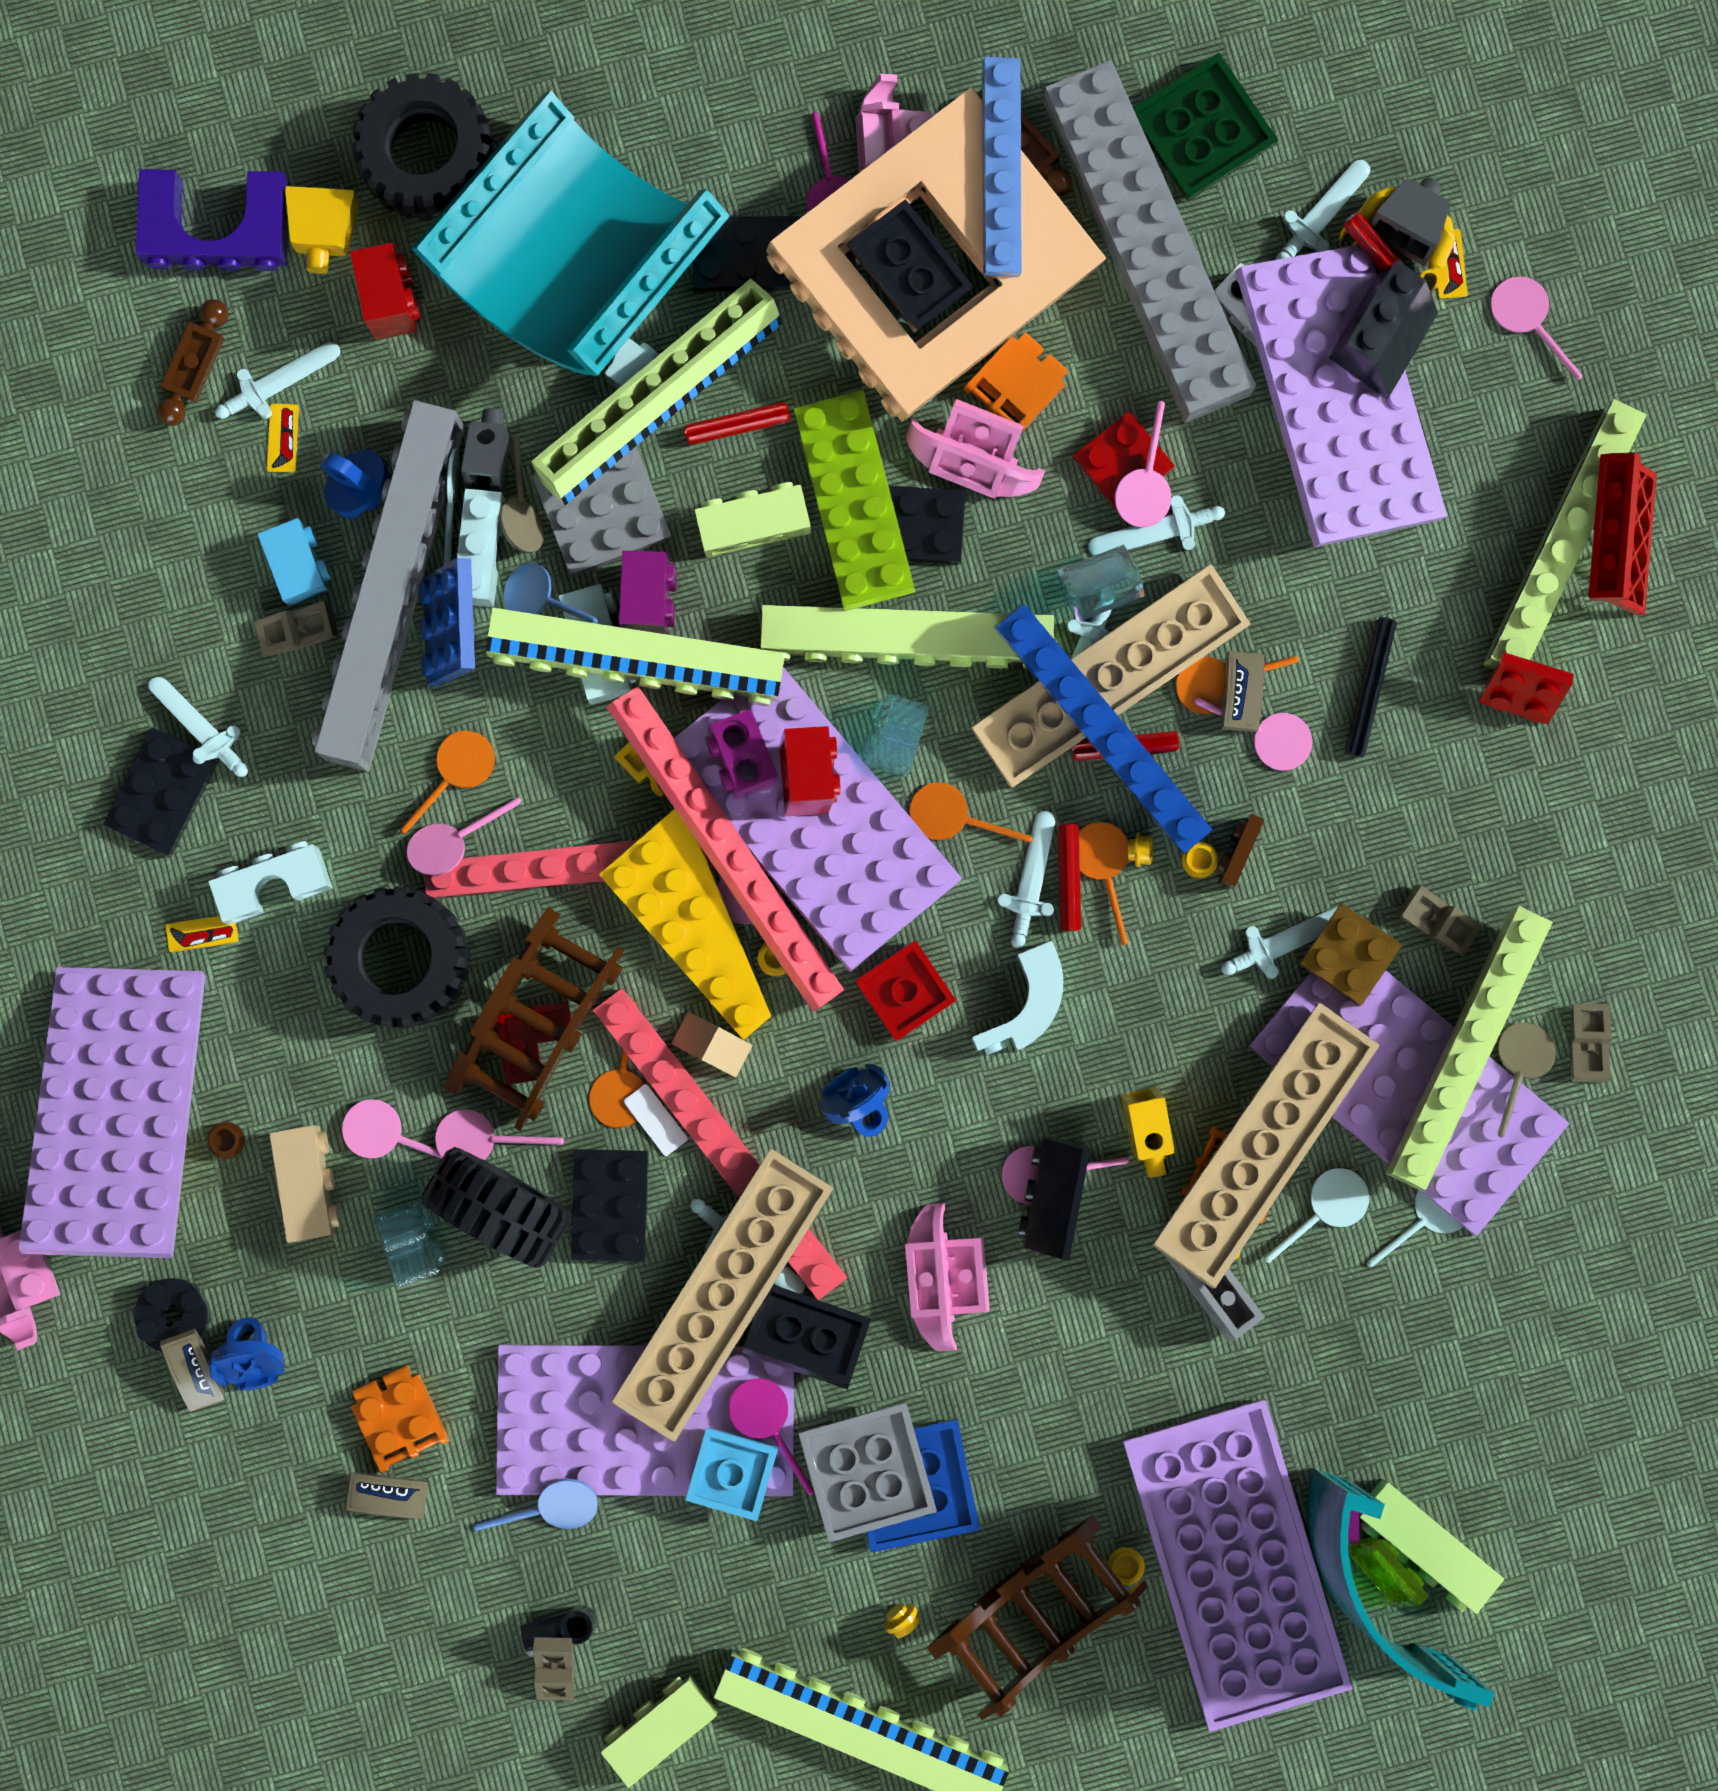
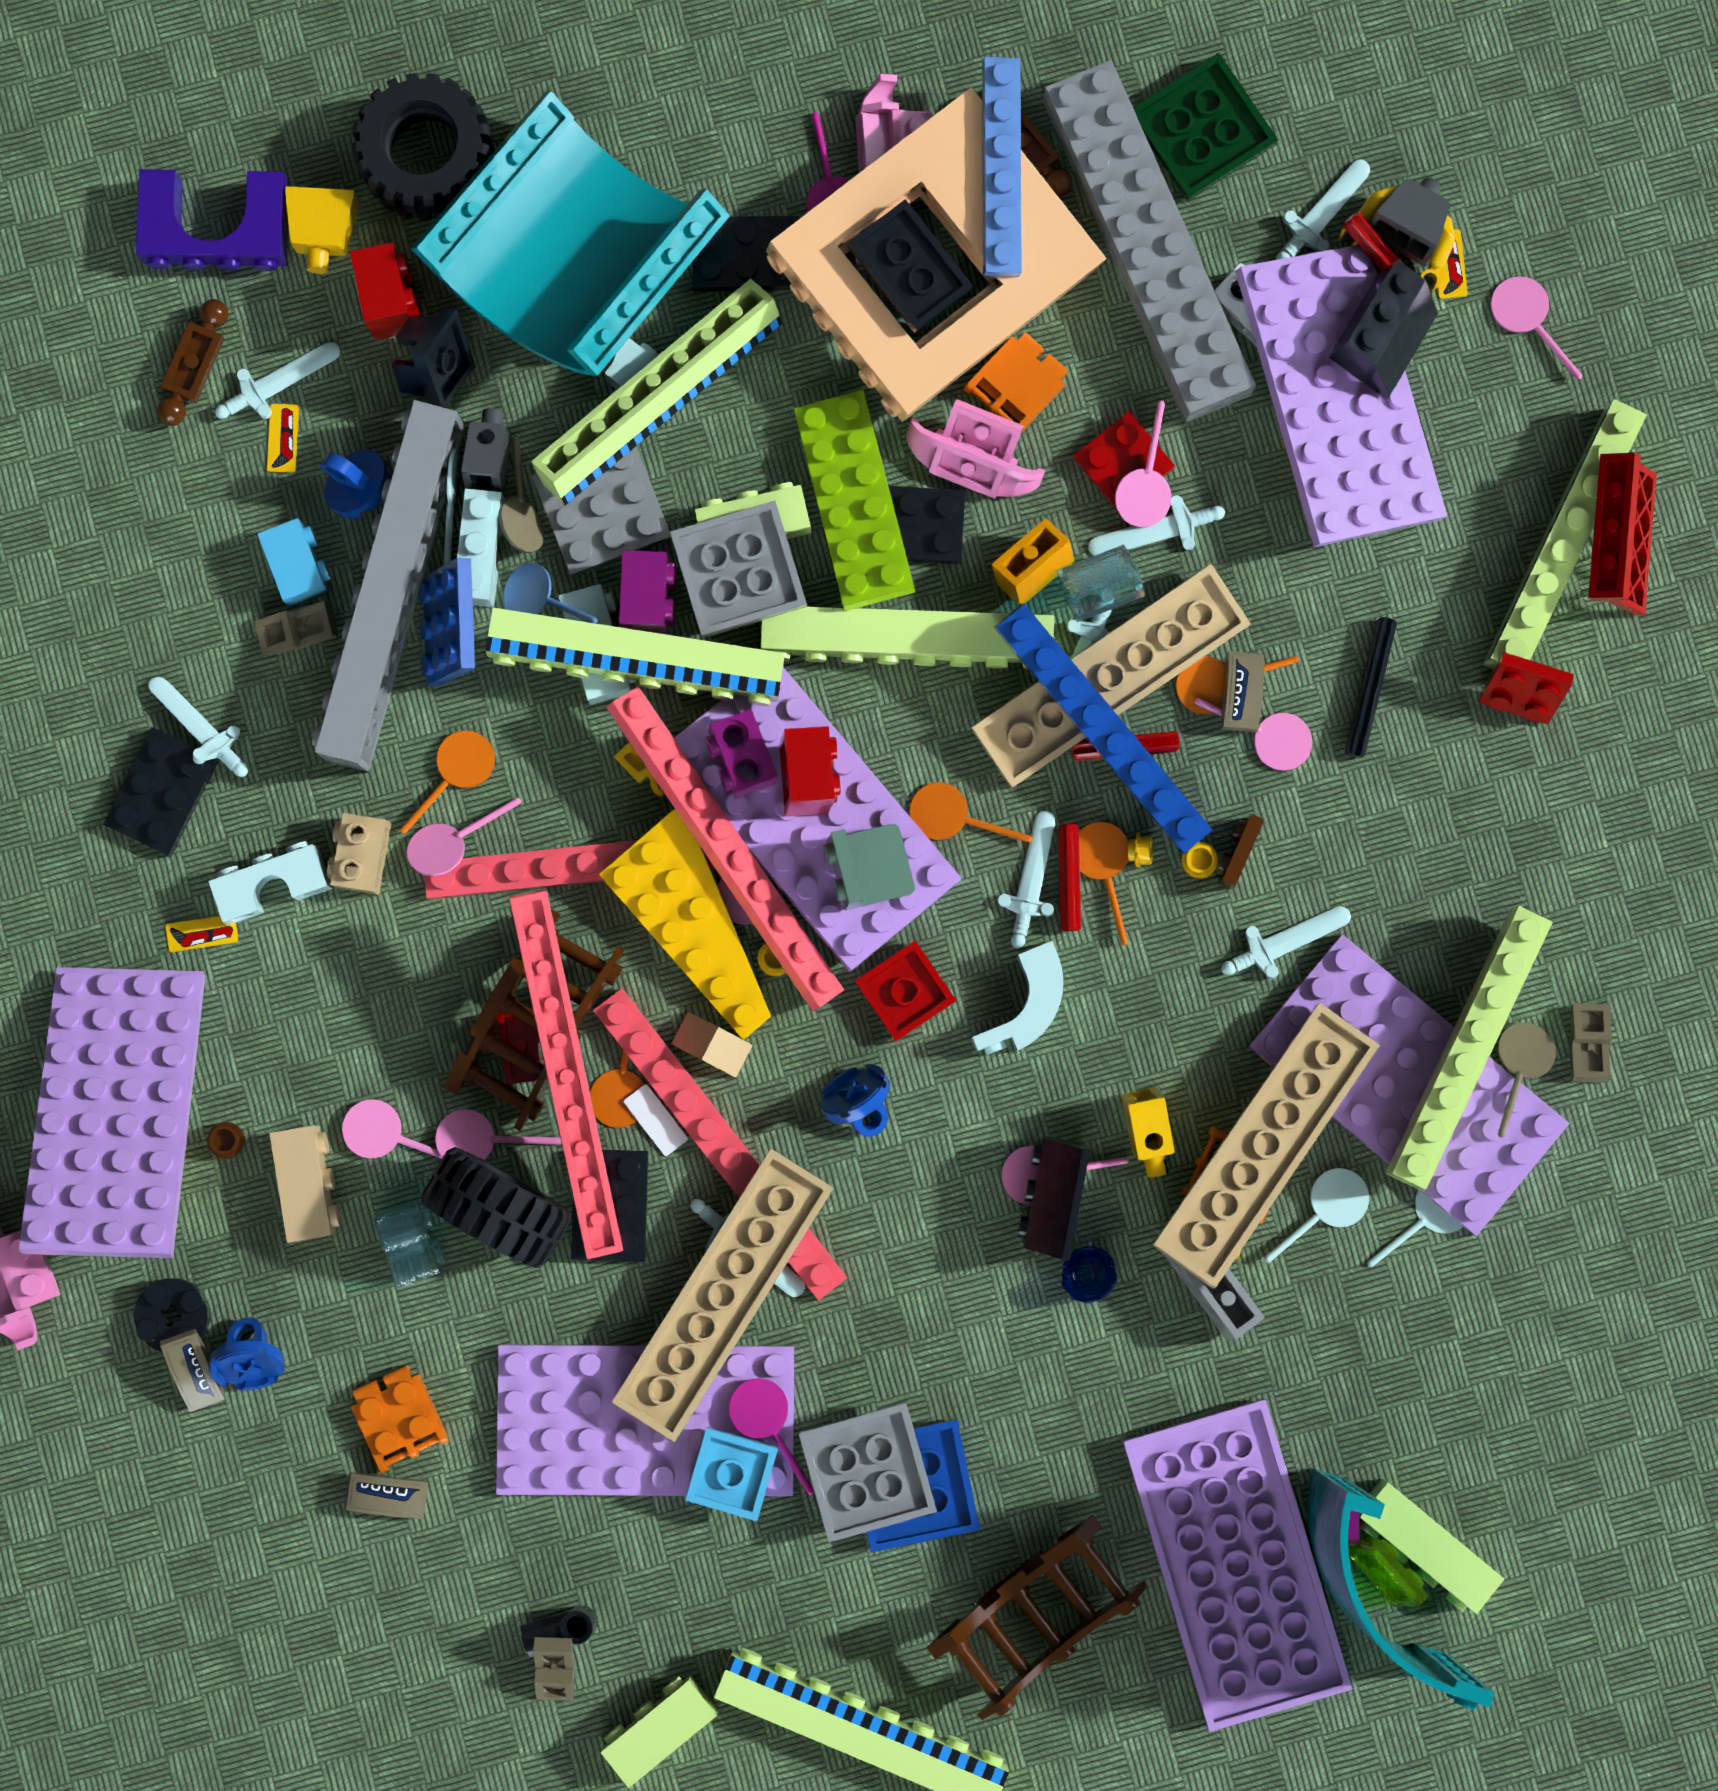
black tyre [323,886,470,1029] -> none
piece [473,1478,598,1531] -> none
red axle [684,402,790,445] -> none
black plate [742,1285,871,1390] -> none
clear light blue brick [861,693,930,778] -> none
yellow plate [884,1603,920,1638] -> none
bright pink plate [905,1203,990,1352] -> none
yellow plate [1107,1547,1145,1585] -> none
pearl gold plate [1299,903,1403,1006] -> none
dark tan slope [1396,884,1483,957] -> none
none -> tan brick [326,813,392,895]
none -> black panel [392,307,476,408]
none -> coral plate [509,889,623,1259]
none -> light grey plate [670,500,807,638]
none -> sand green bracket [824,824,915,911]
none -> light orange brick [991,518,1075,605]
none -> clear blue hair [1061,1245,1117,1304]

